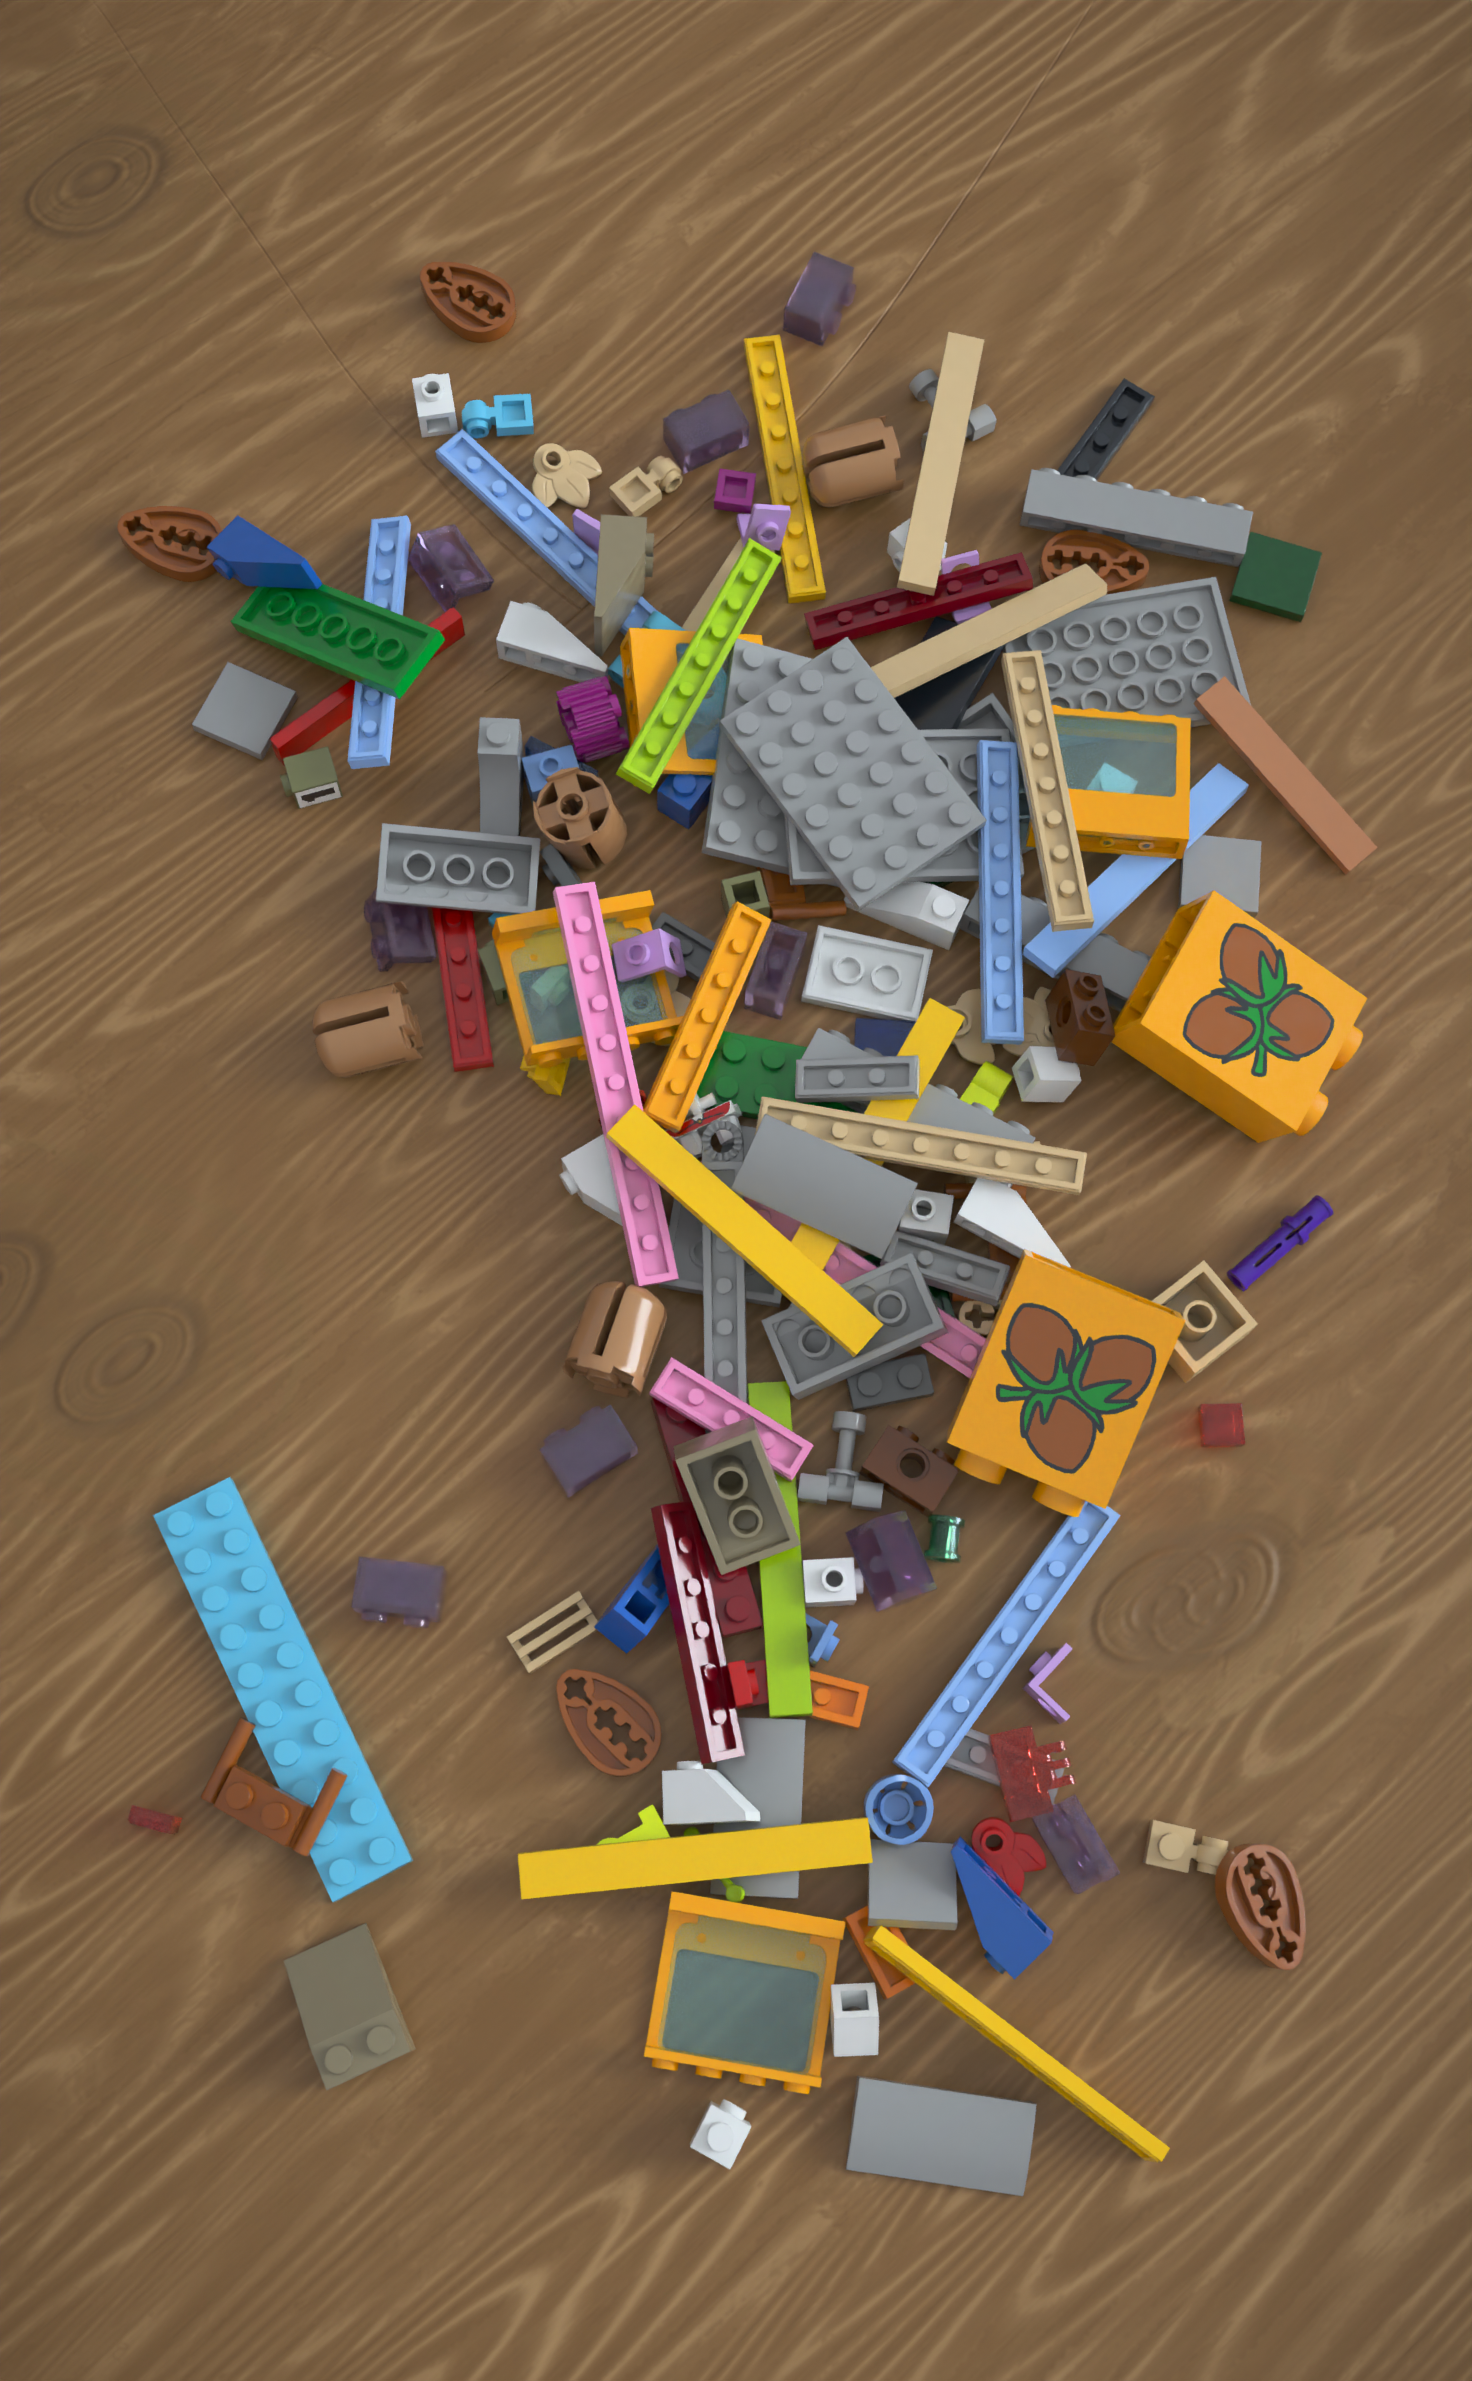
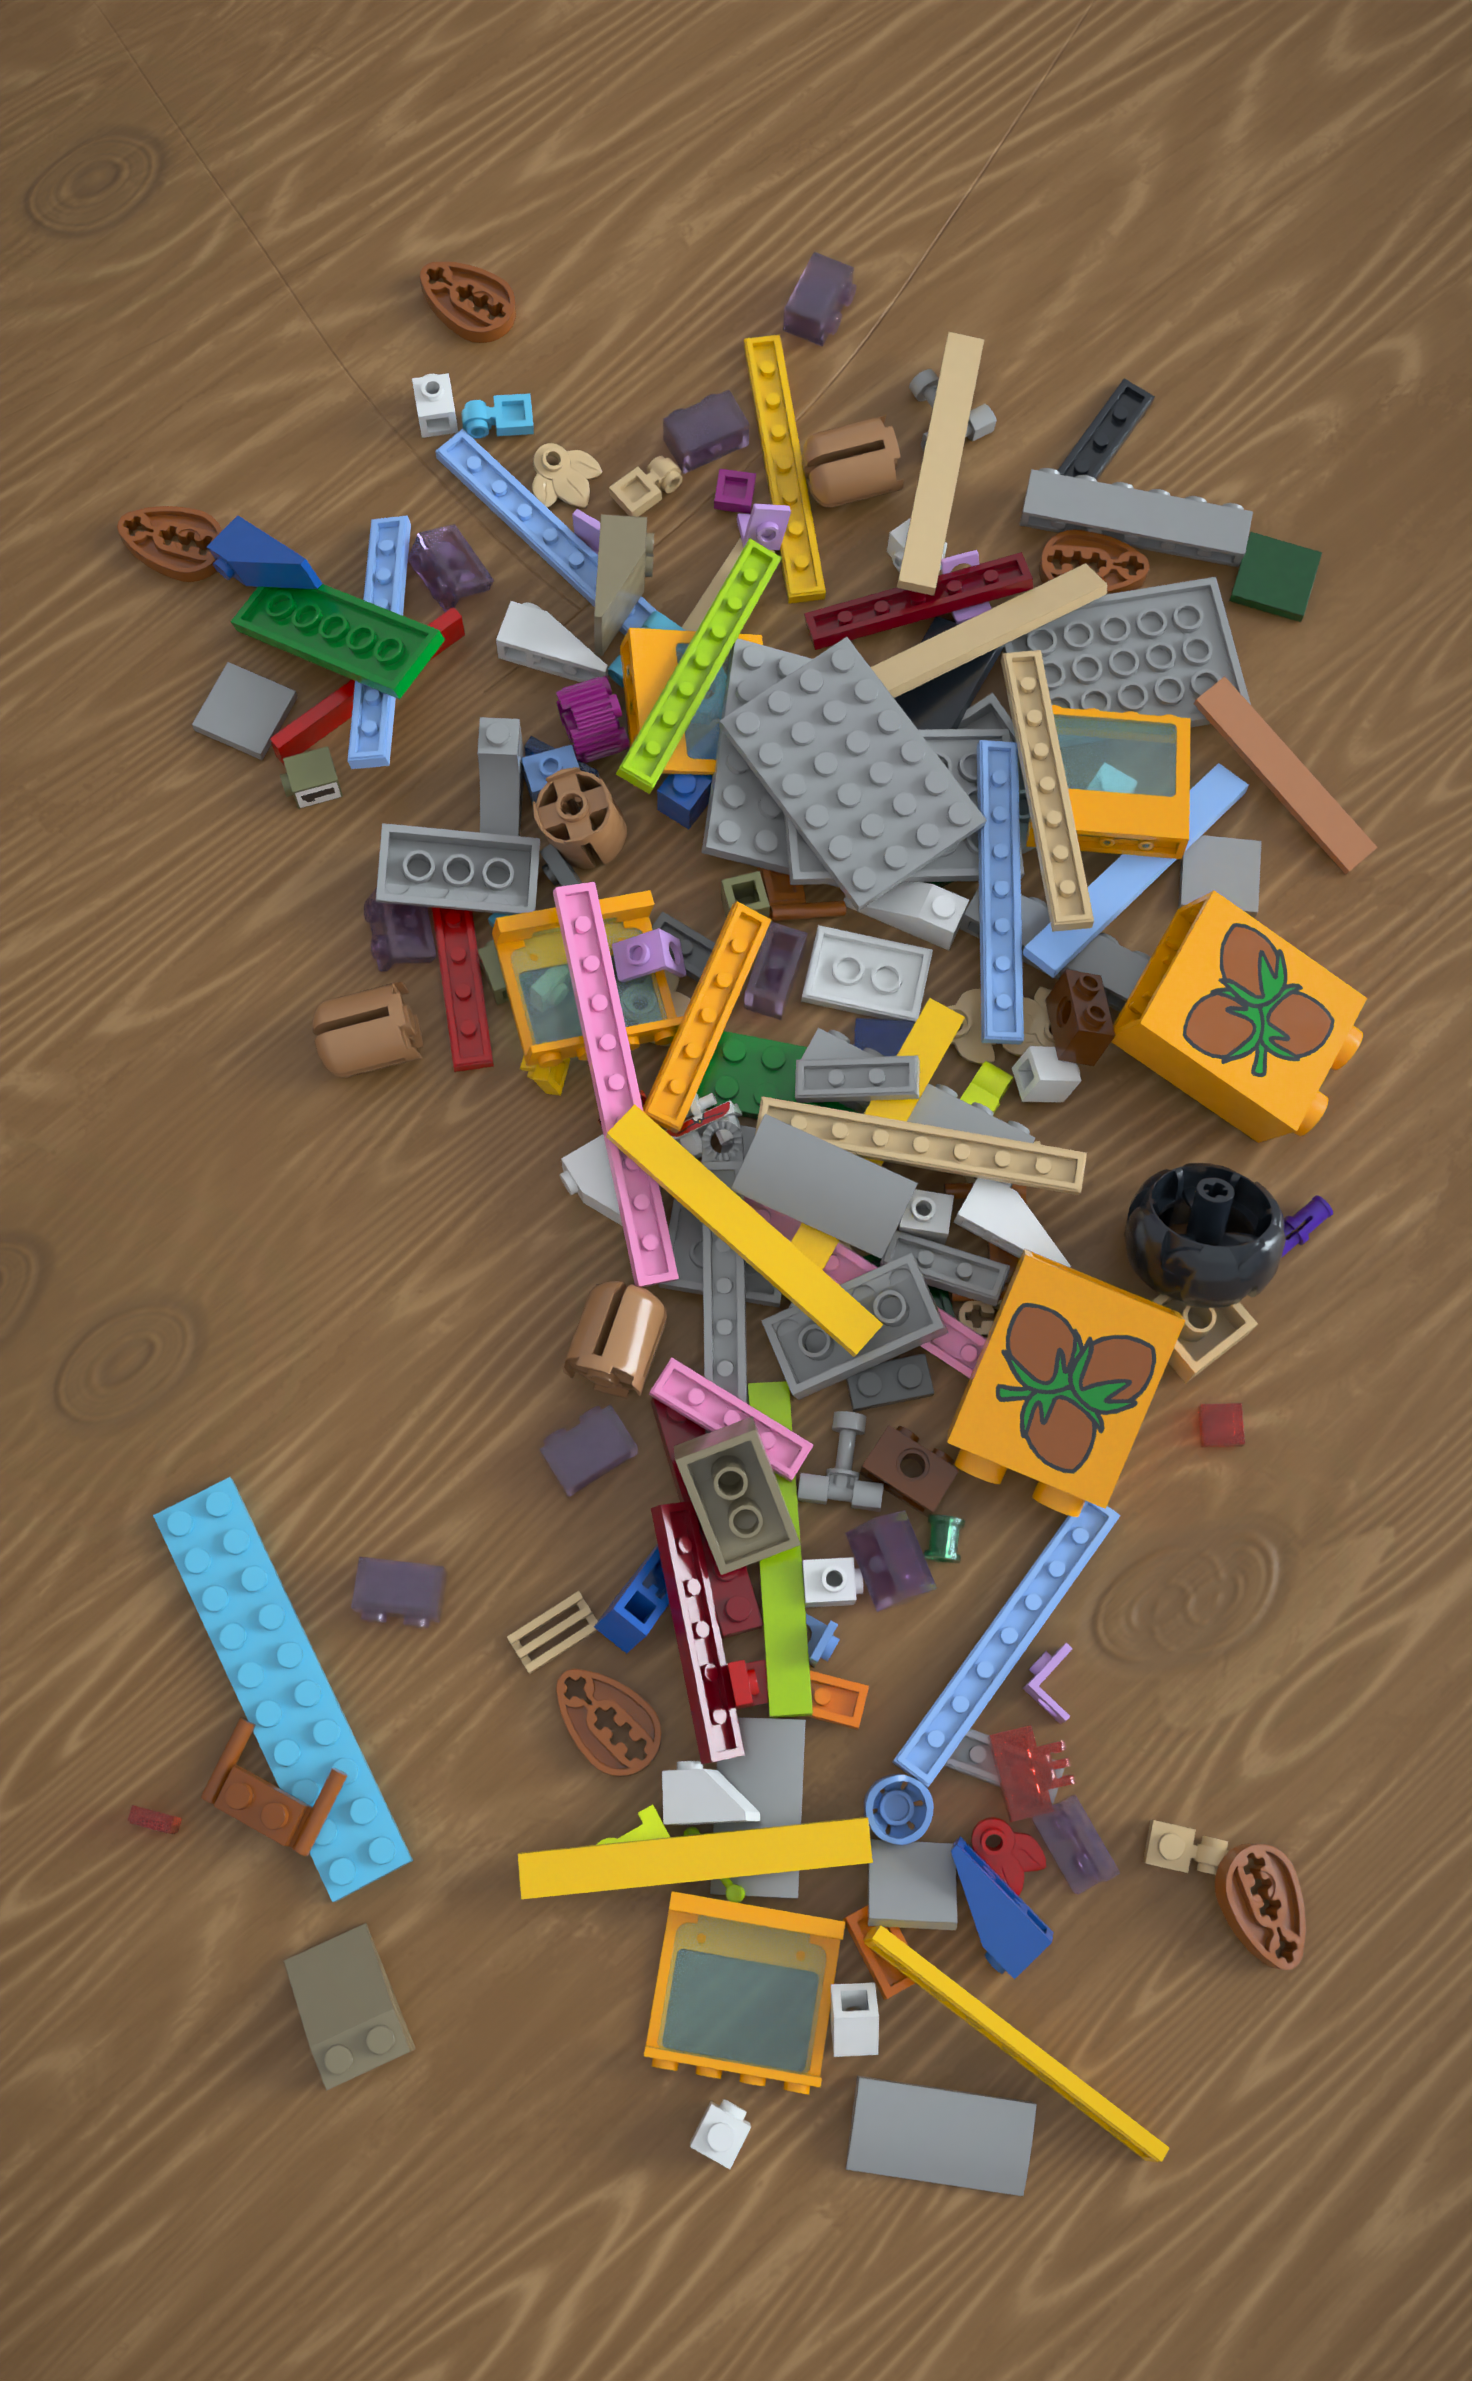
none -> black wheel [1124,1163,1286,1308]

